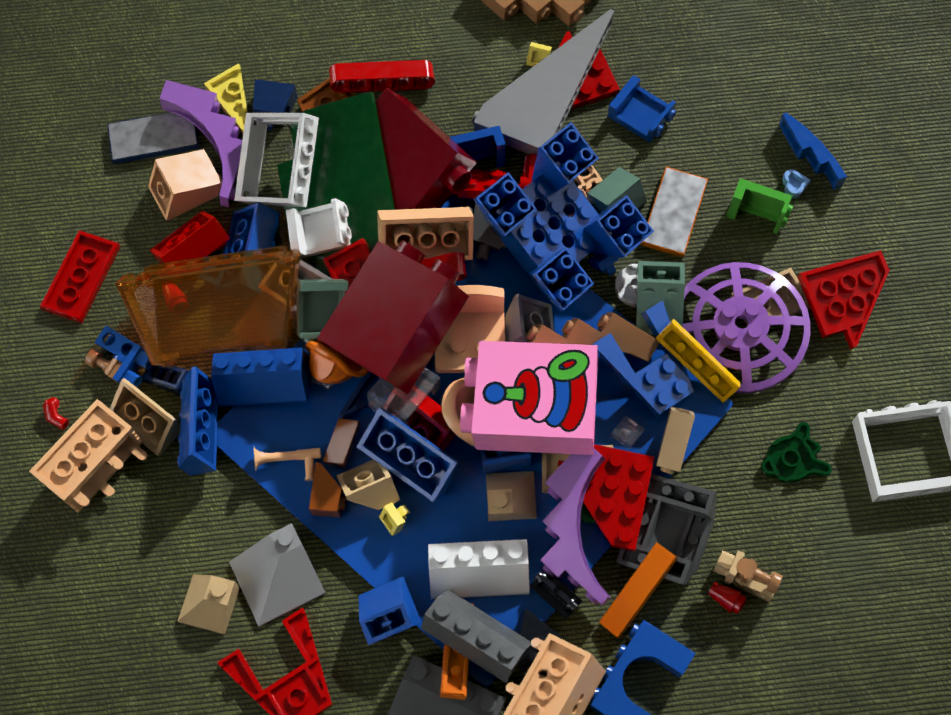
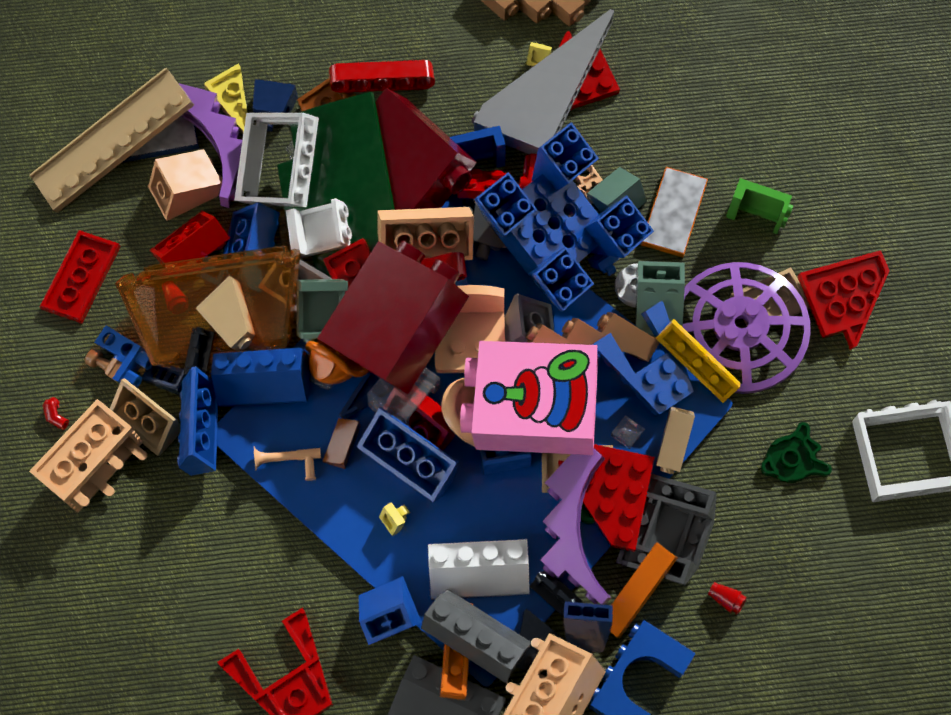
tan slope [177,574,240,635] -> none
light grey slope [229,523,326,627] -> none
dark orange slope [309,462,347,518] -> none
tan slope [336,459,400,510] -> none
tan slope [486,471,537,521] -> none
blue panel [607,75,677,143] -> none
hips [713,551,783,602] -> none
blue slope [779,113,847,190] -> none
light blue tile [782,169,811,199] -> none
none -> tan plate [29,68,194,213]
none -> black hinge [183,327,215,375]
none -> tan slope [196,276,256,351]
none -> dark blue torso [564,602,613,654]

